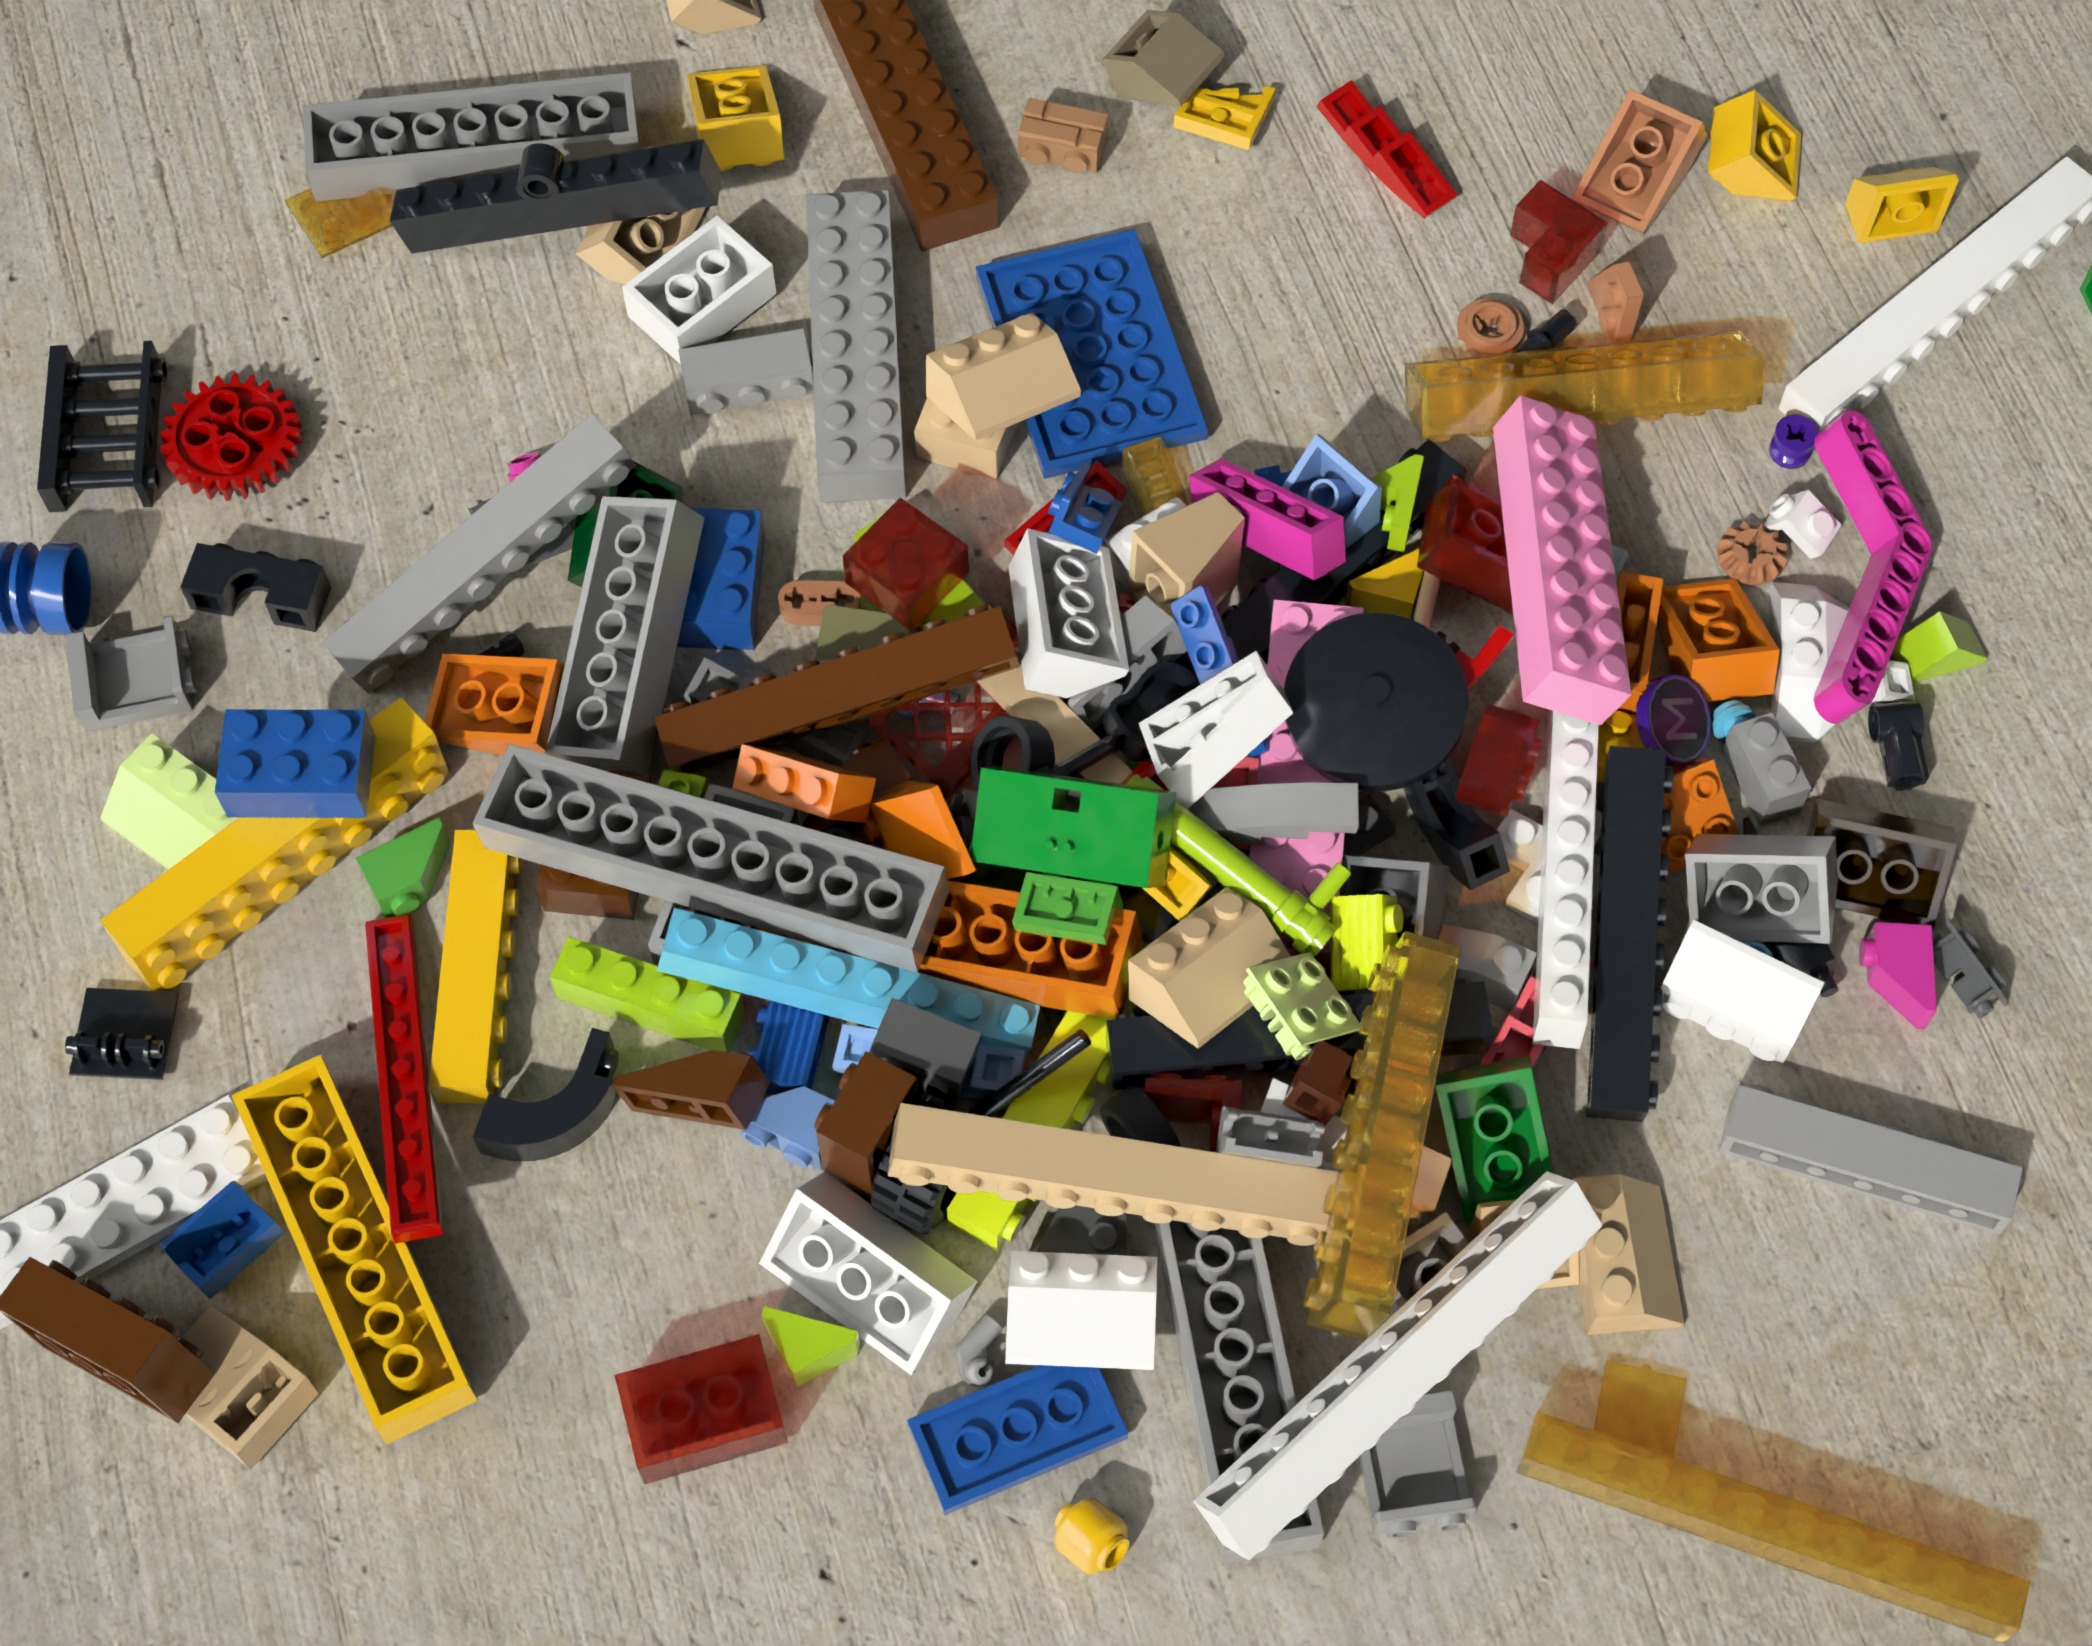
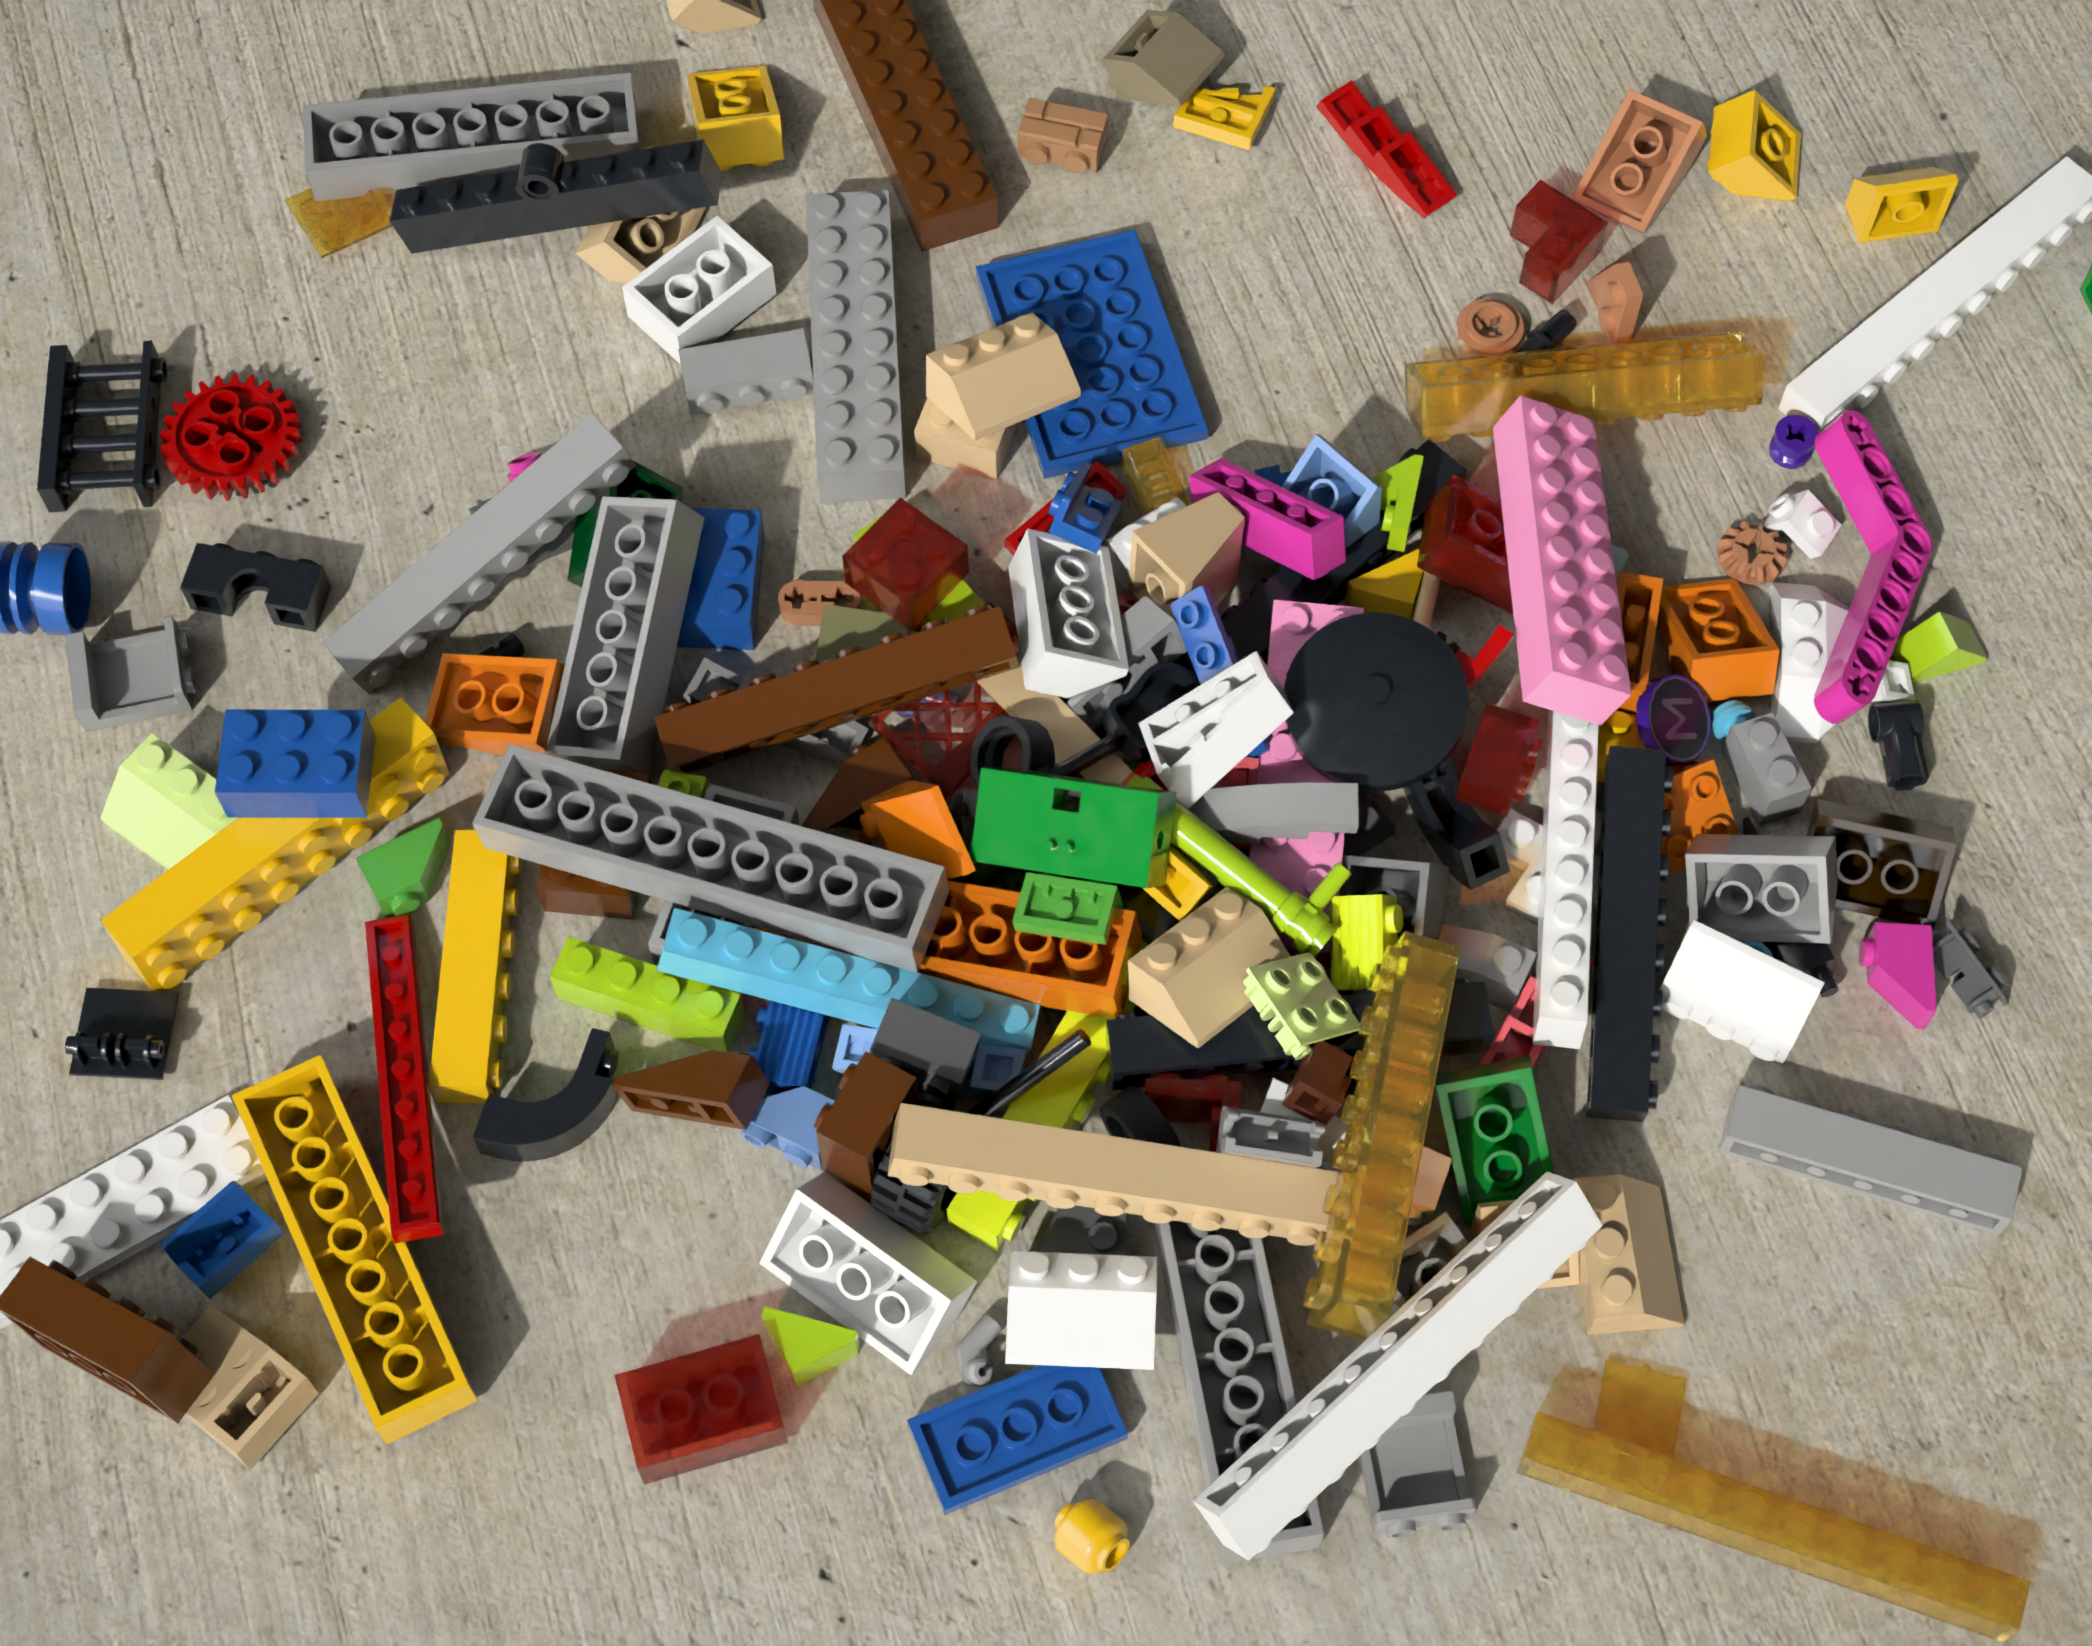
orange brick [732,744,876,823] -> none

